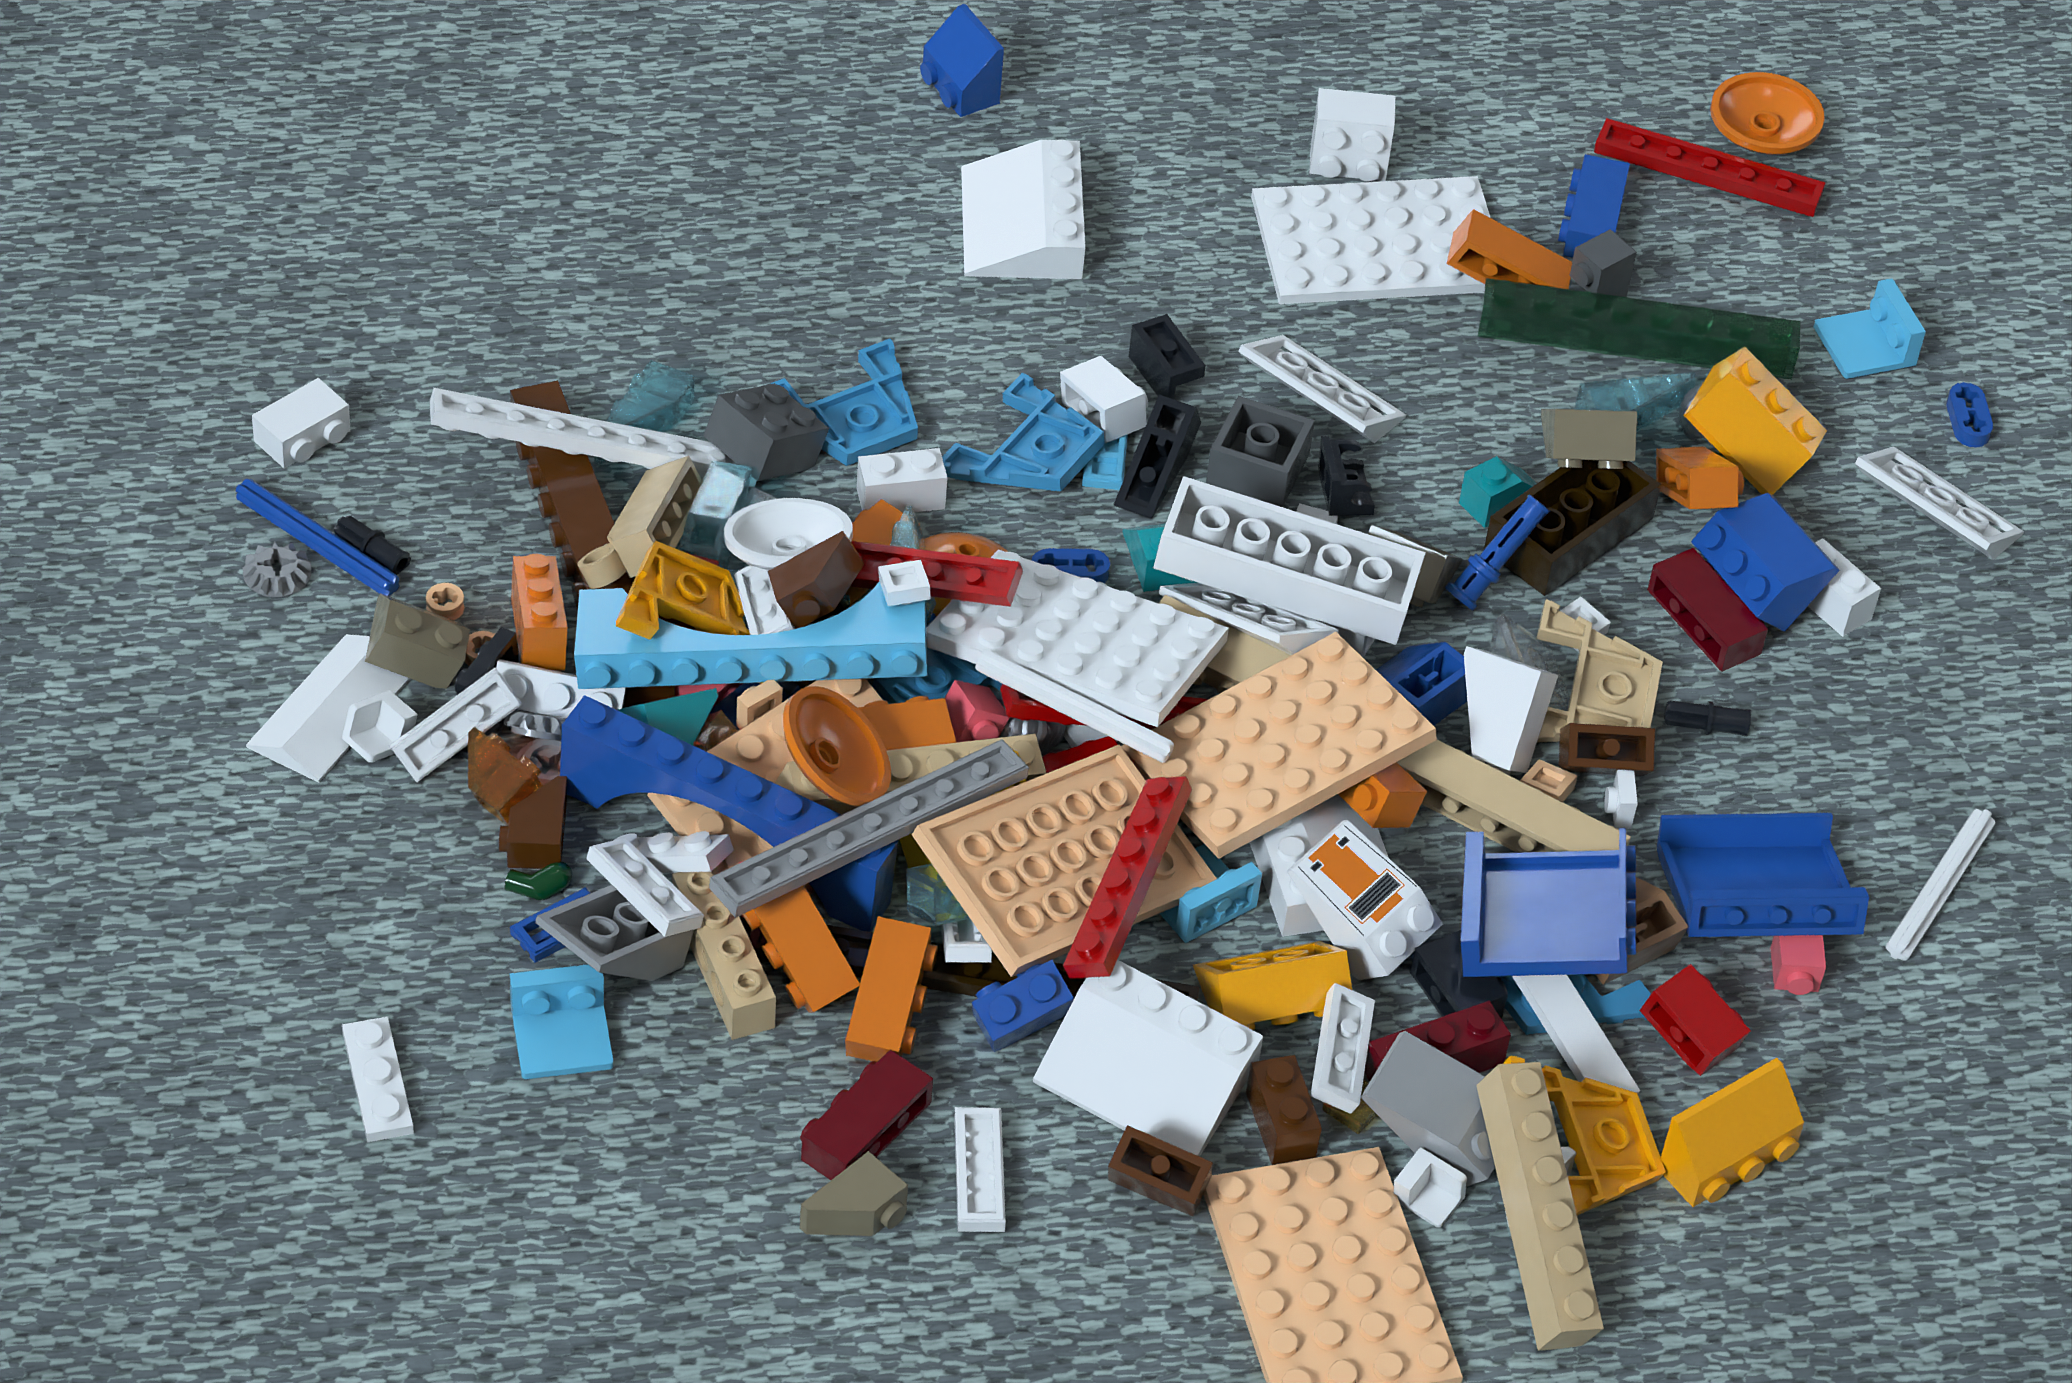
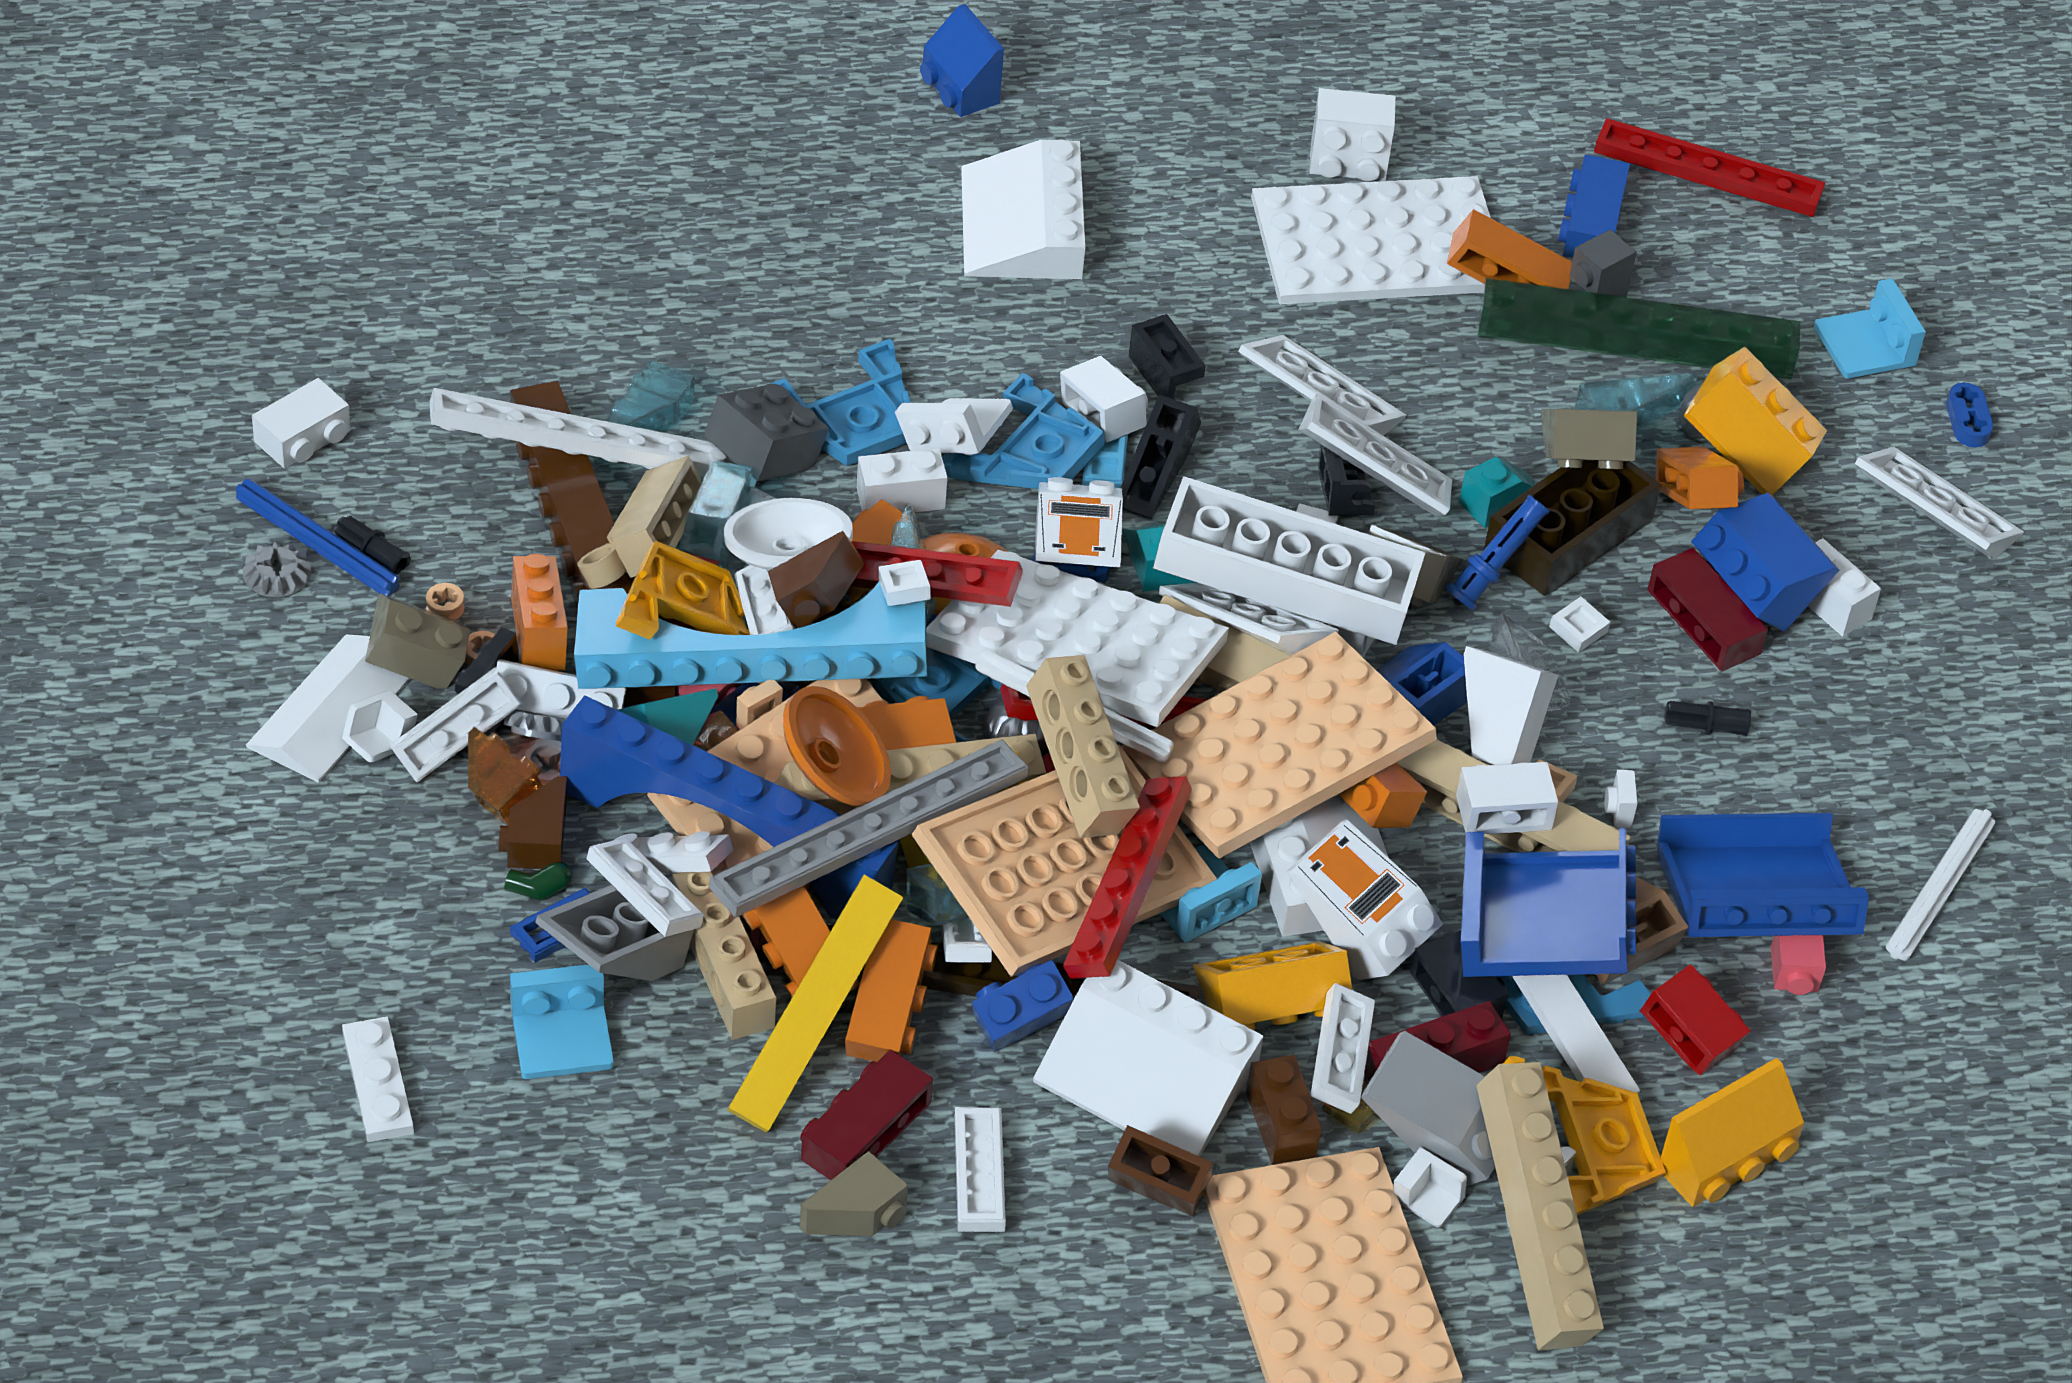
coral brick [945,680,1010,743] -> none
dark grey brick [1206,396,1315,507] -> none
tan wing [1536,600,1663,742] -> none
reddish brown brick [1559,723,1655,776] -> none
orange dish [1710,72,1824,155] -> none
none -> yellow tile [727,874,903,1132]
none -> white bracket [895,398,1013,455]
none -> tan brick [1026,655,1140,838]
none -> white slope [1035,477,1123,567]
none -> white slope [1299,394,1452,516]
none -> white brick [1456,762,1558,834]

